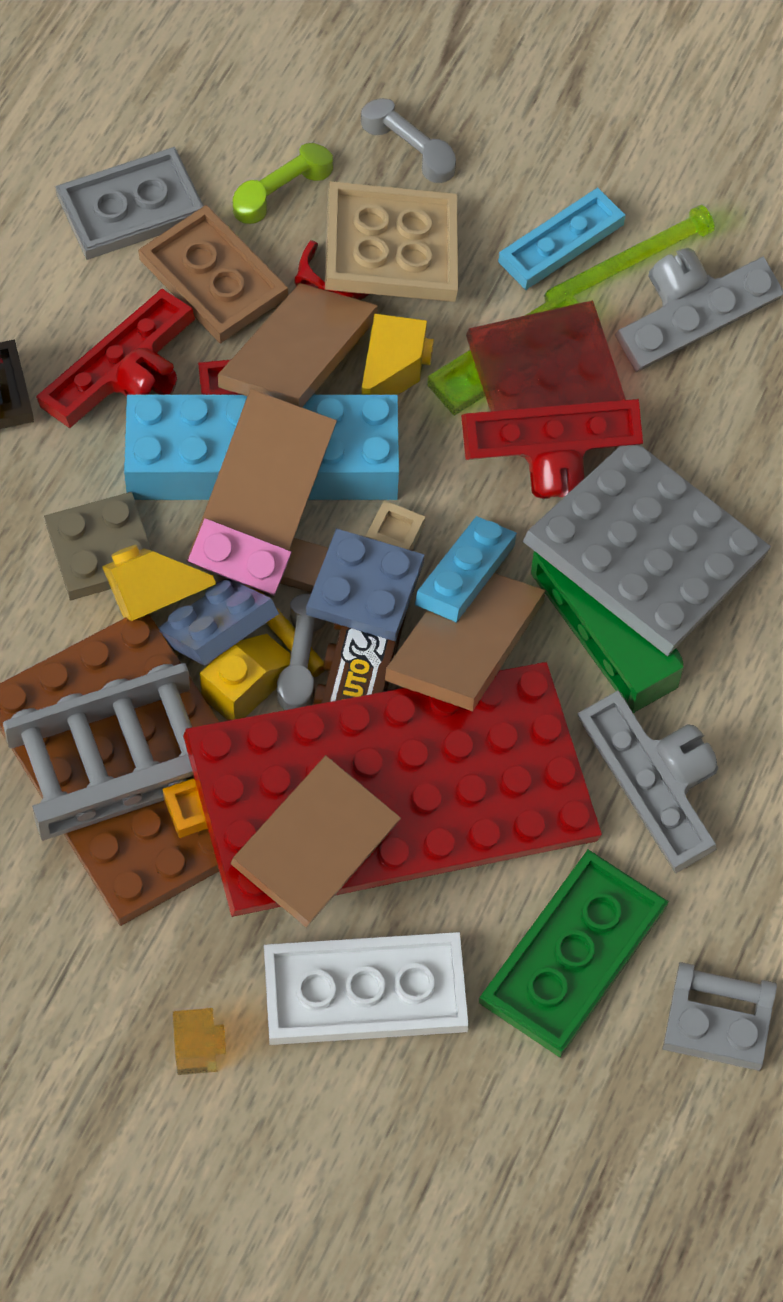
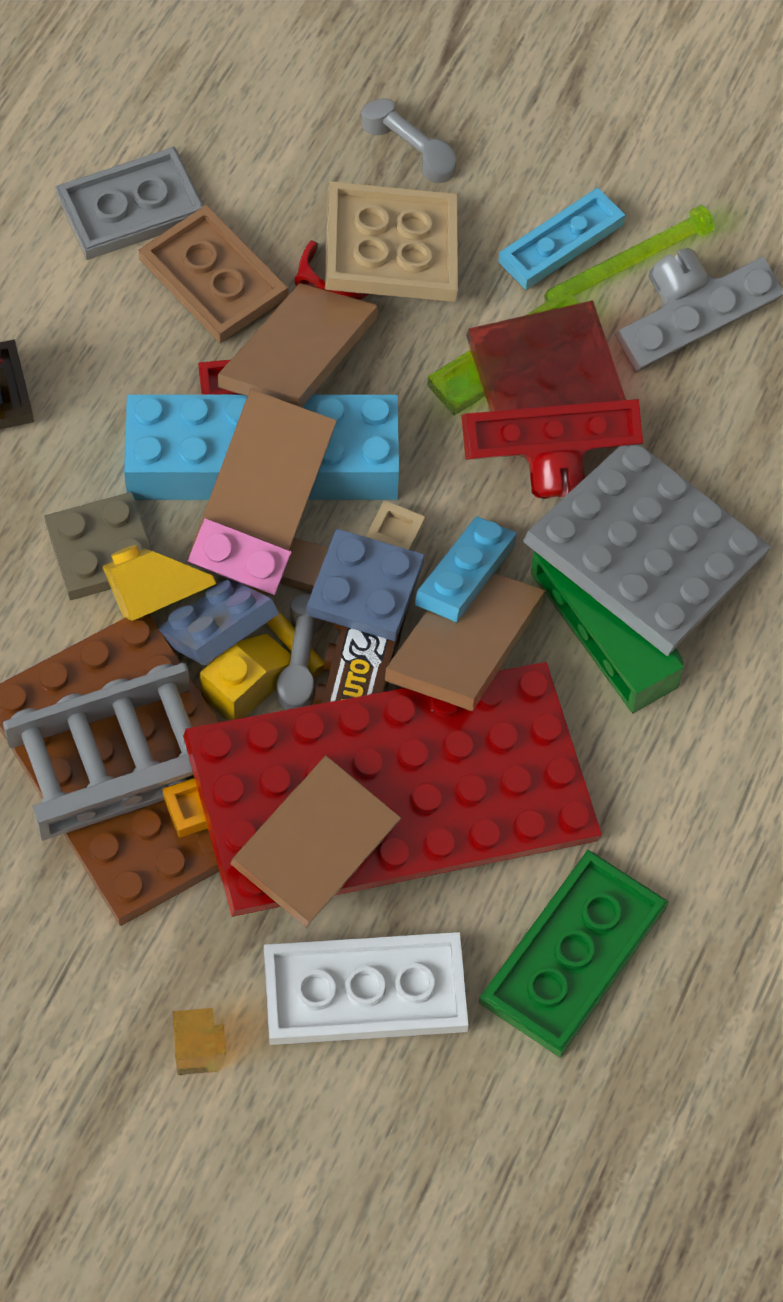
red plate [36,289,195,428] -> none
lime bar [232,143,333,224] -> none
yellow slope [361,314,434,395] -> none
light grey plate [577,691,718,874] -> none
light grey plate [662,962,777,1071] -> none

